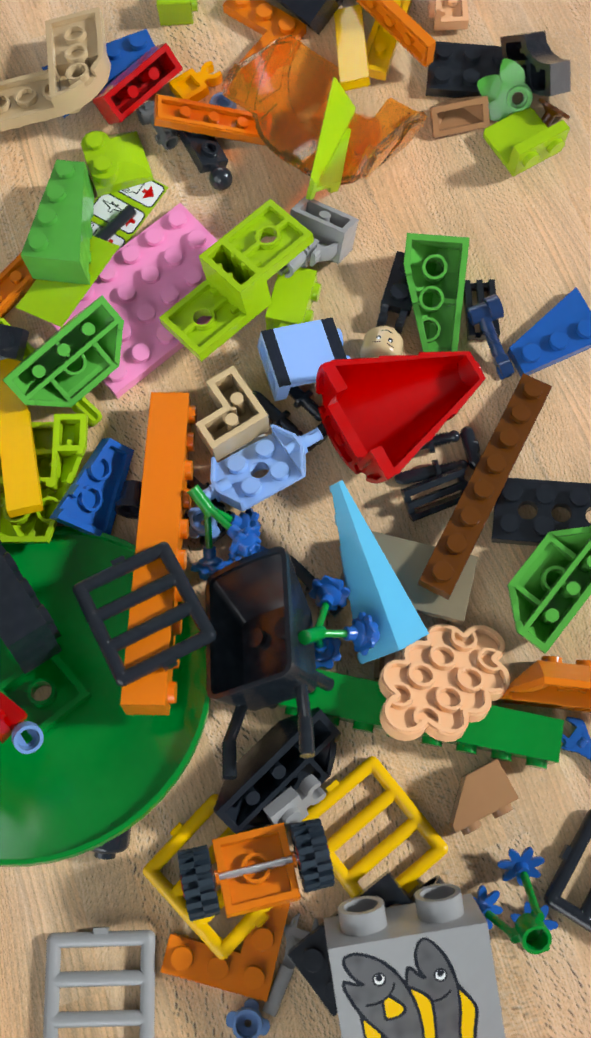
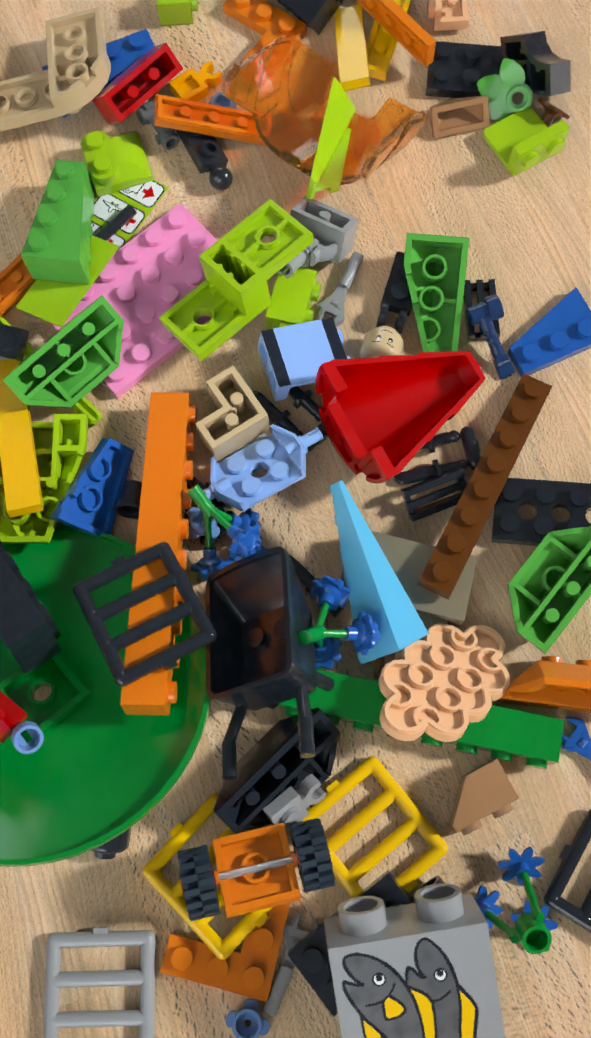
none -> light grey piece [317,252,364,327]

